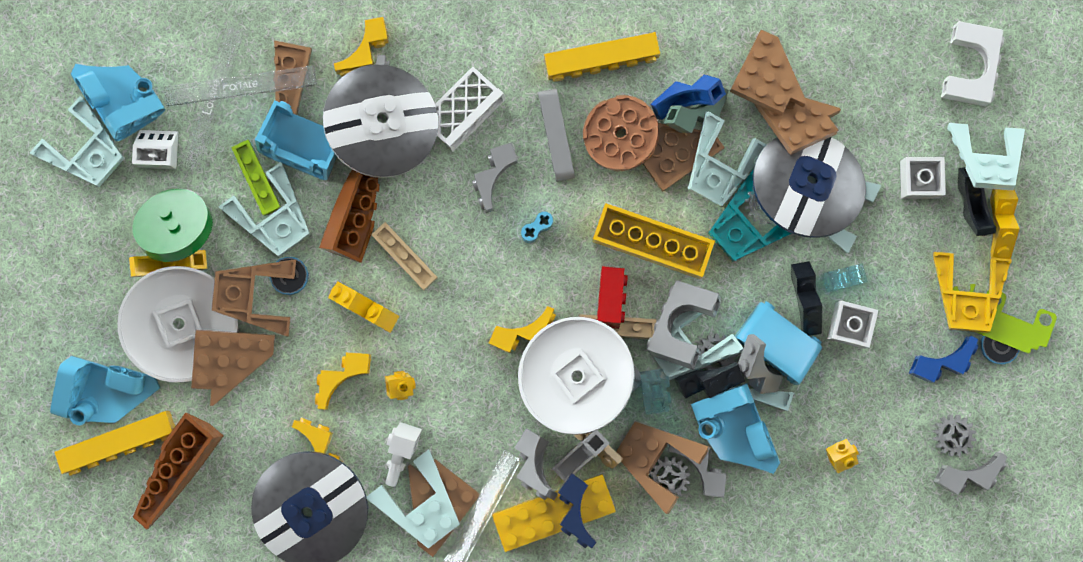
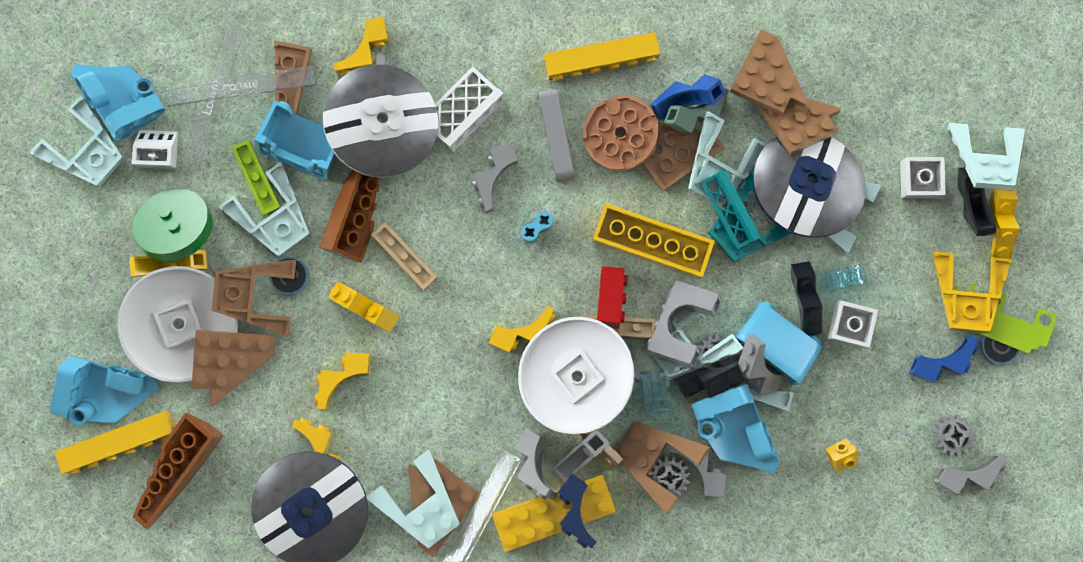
yellow brick [385,371,416,400] -> none
white brick [385,422,422,487] -> none
white arch [941,21,1005,107] -> none
none -> teal fence [700,169,761,250]

